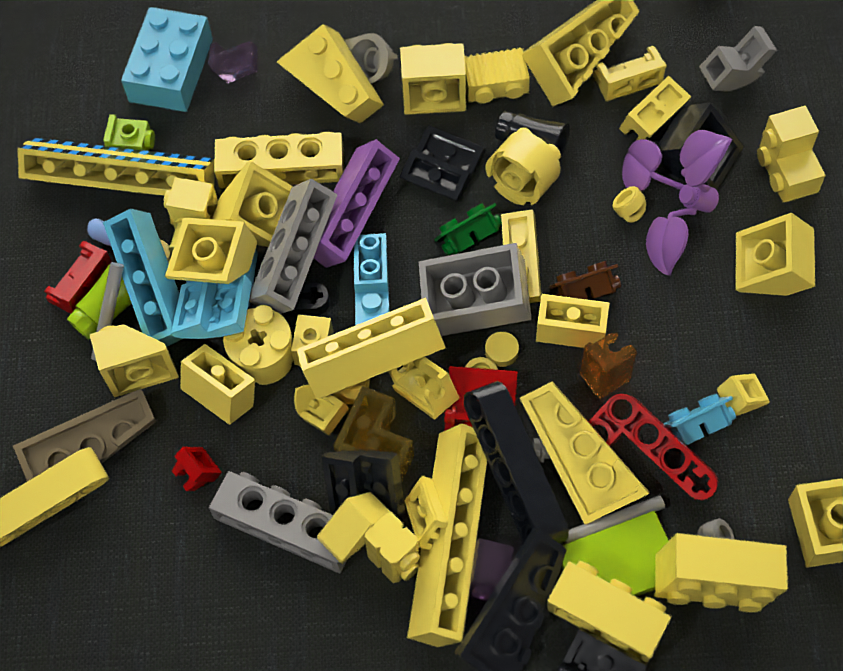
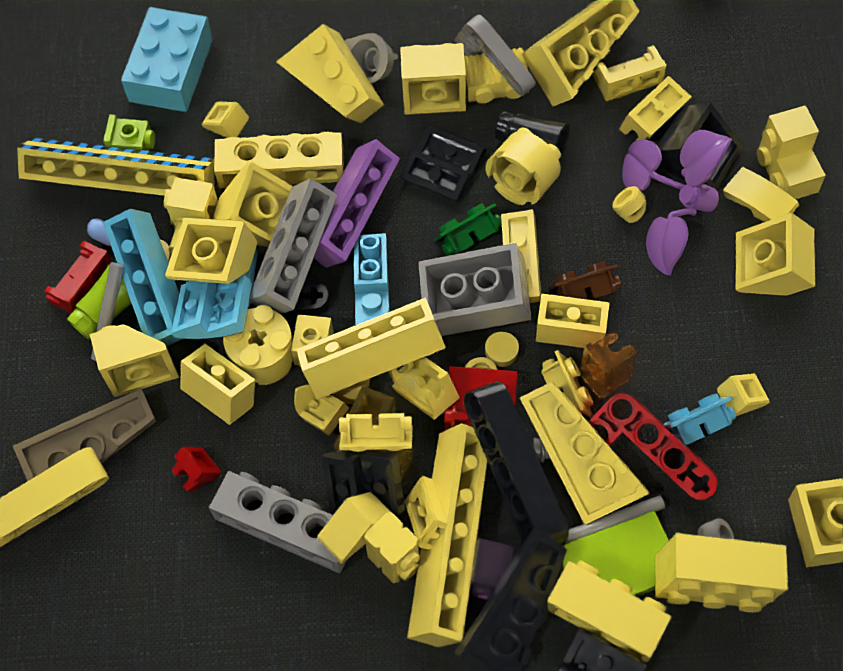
clear purple bracket [208,40,257,83] -> none
light grey brick [699,26,777,91] -> none
none -> light yellow slope [202,102,249,138]
none -> light yellow hinge [339,413,413,452]
none -> light grey beam [455,14,536,96]
none -> light yellow hinge [541,350,593,418]
none -> light yellow slope [723,167,799,222]

